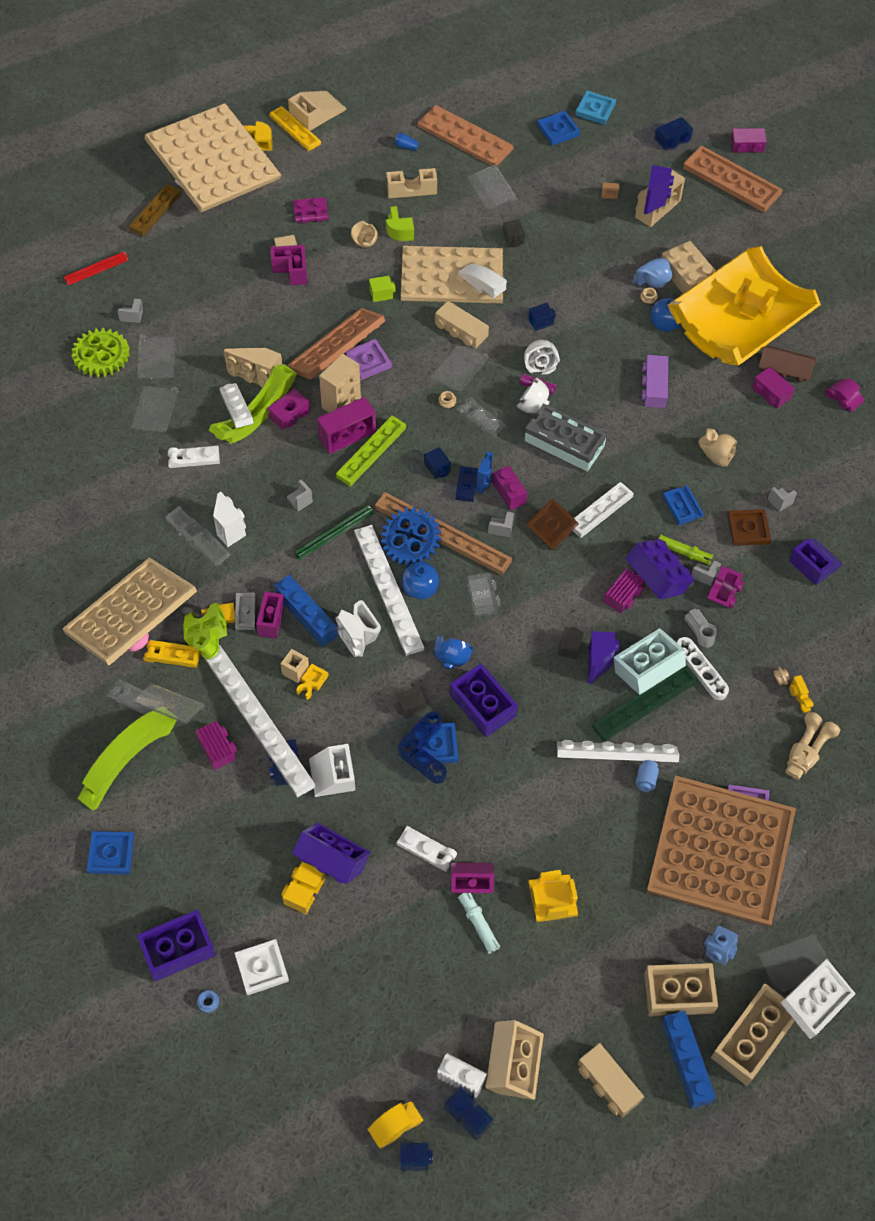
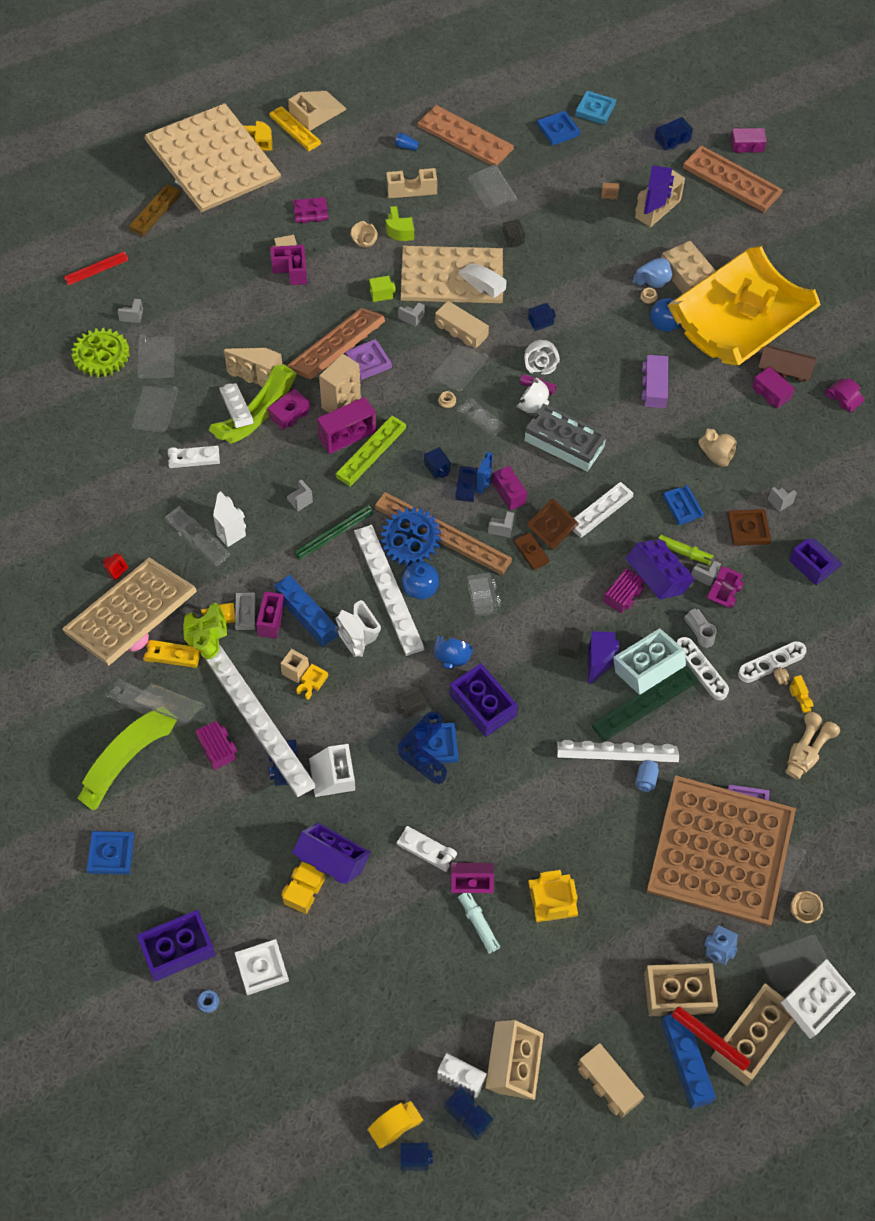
none -> red tile [102,553,128,580]
none -> light grey panel [398,303,425,327]
none -> reddish brown plate [514,533,550,571]
none -> red axle [672,1006,751,1071]
none -> white beam [738,641,806,683]
none -> tan hair [790,891,823,923]

